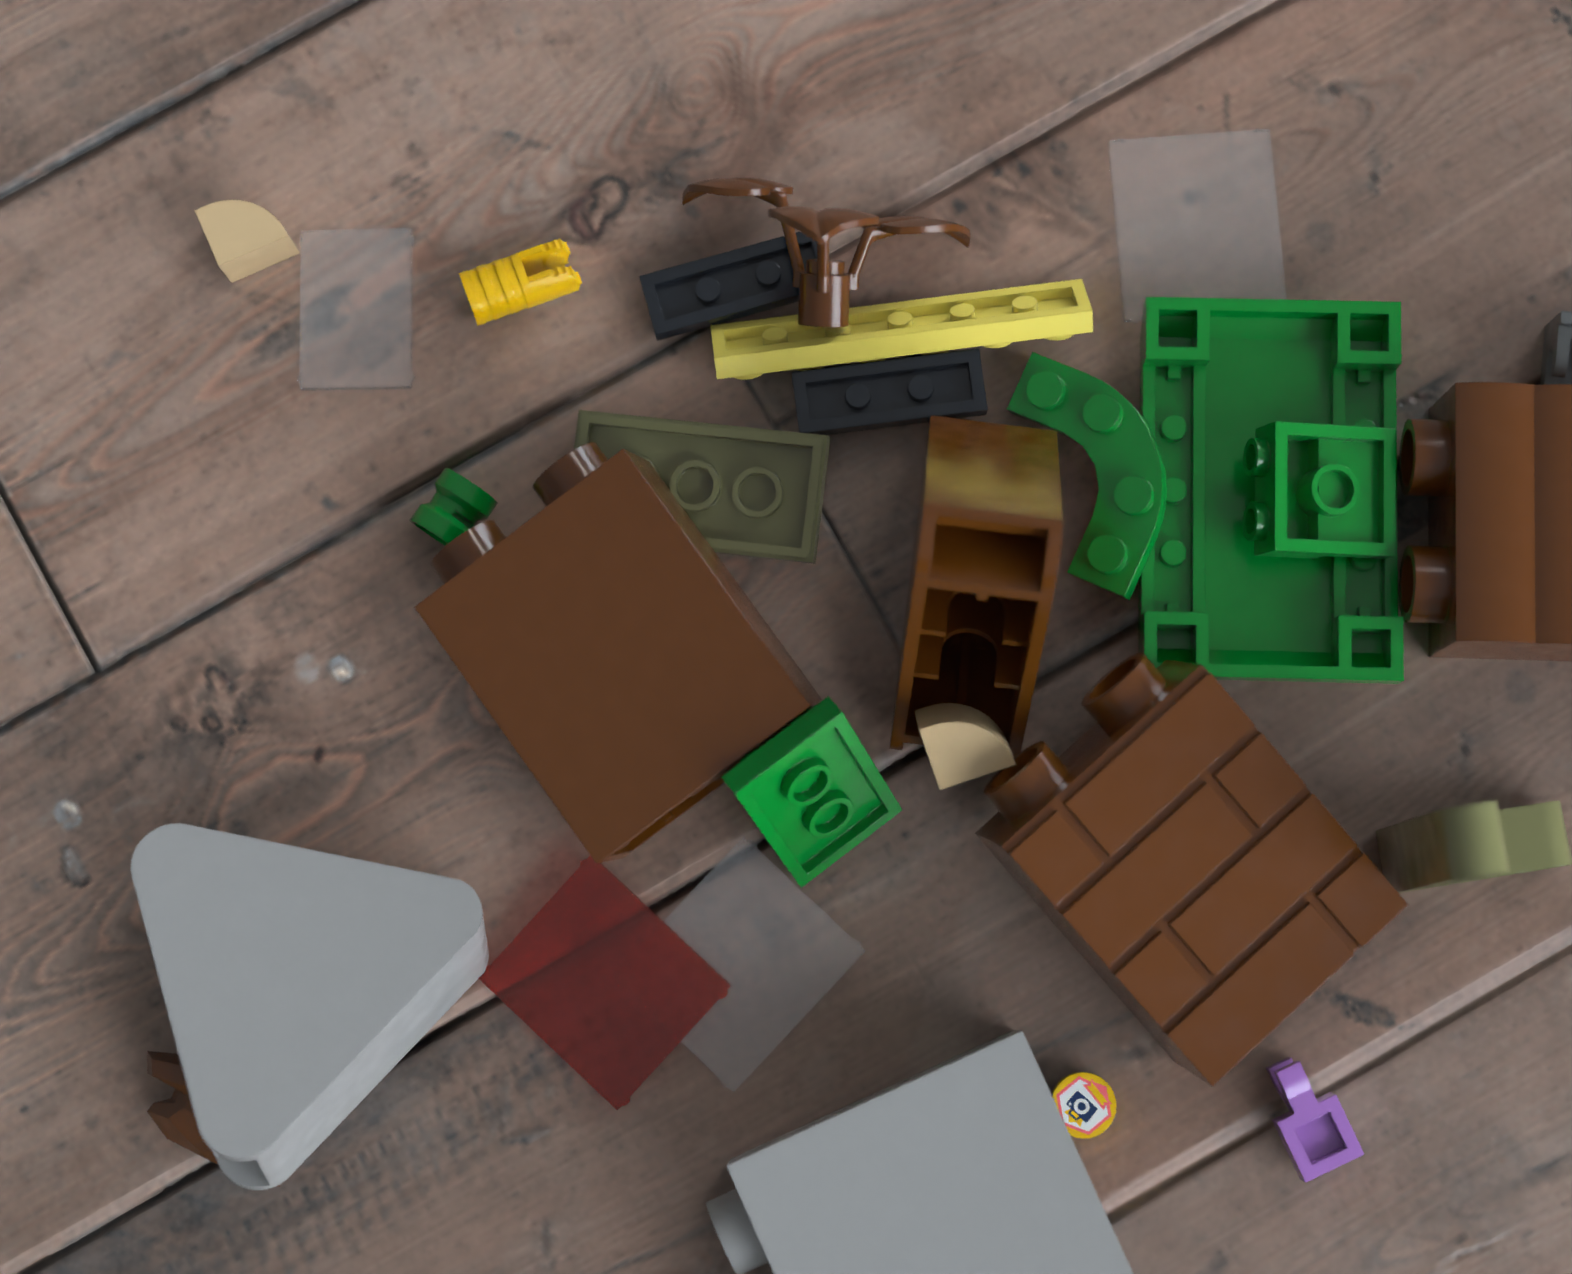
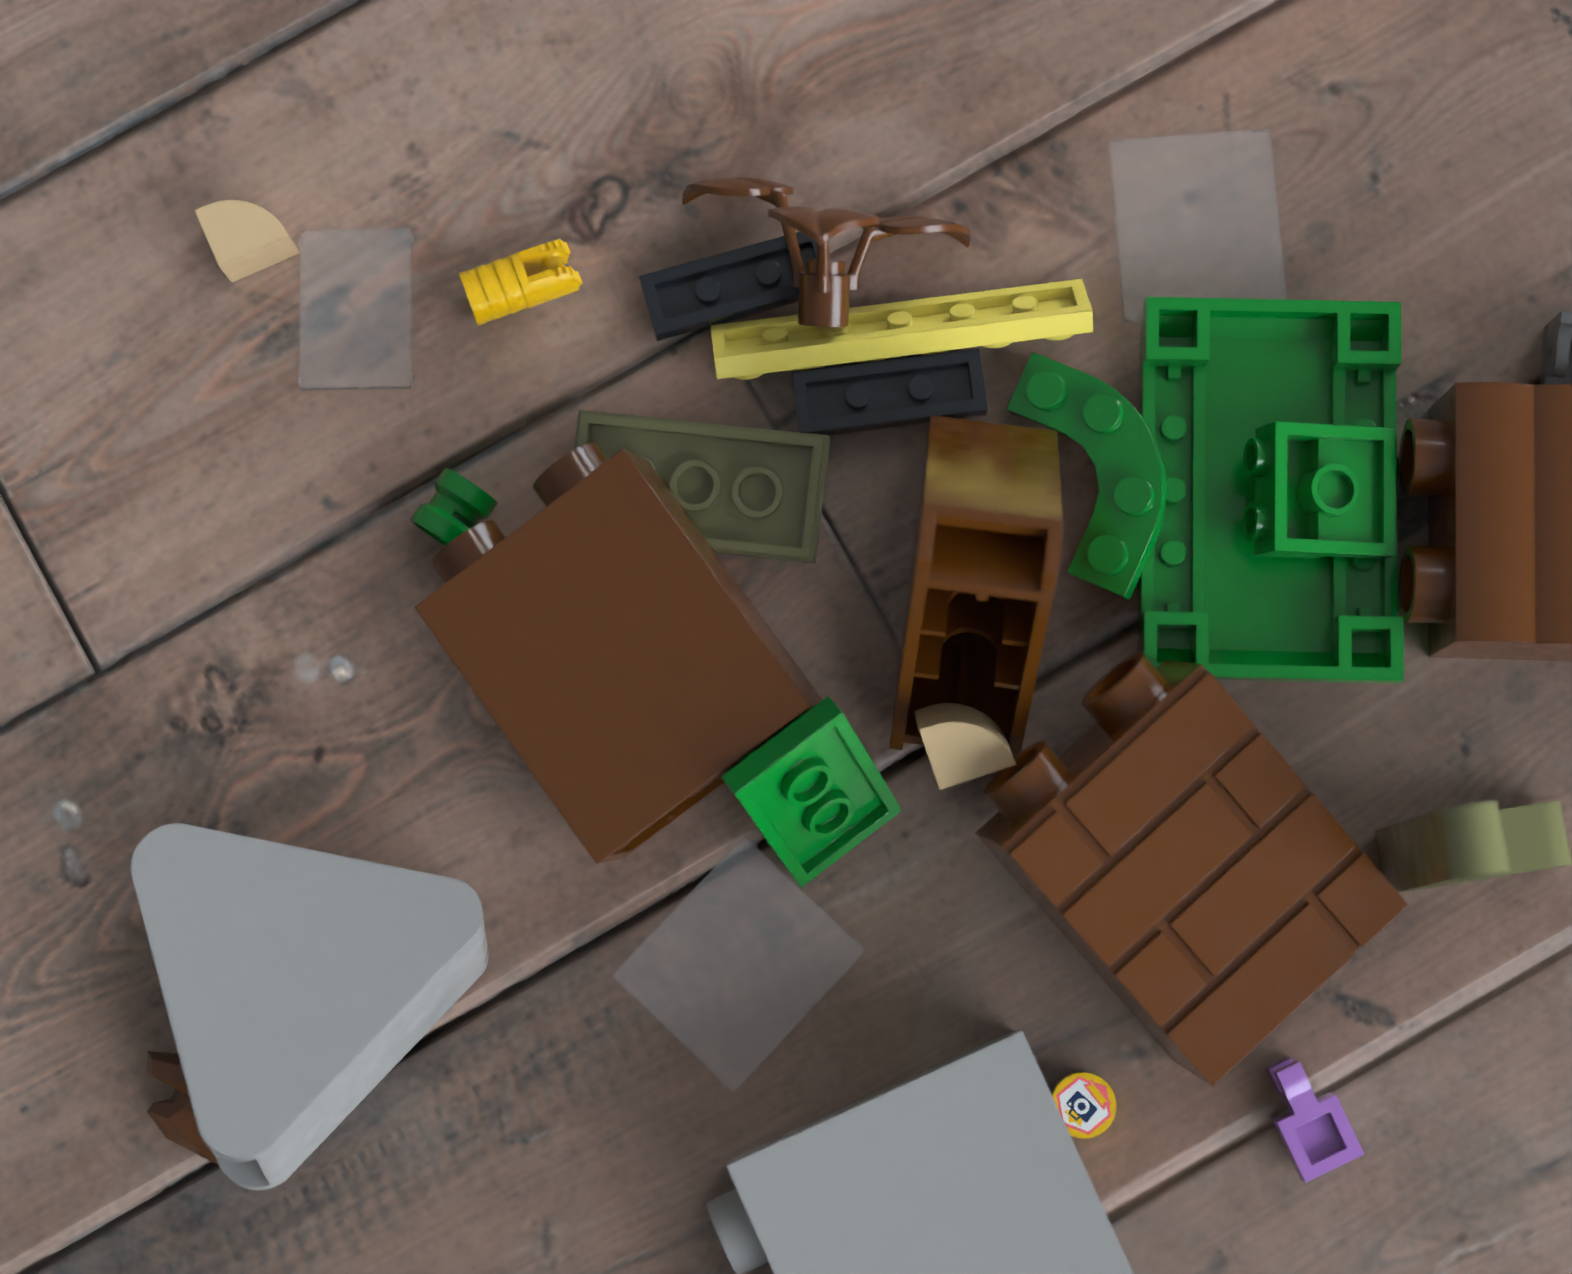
clear red piece [478,856,732,1110] -> none

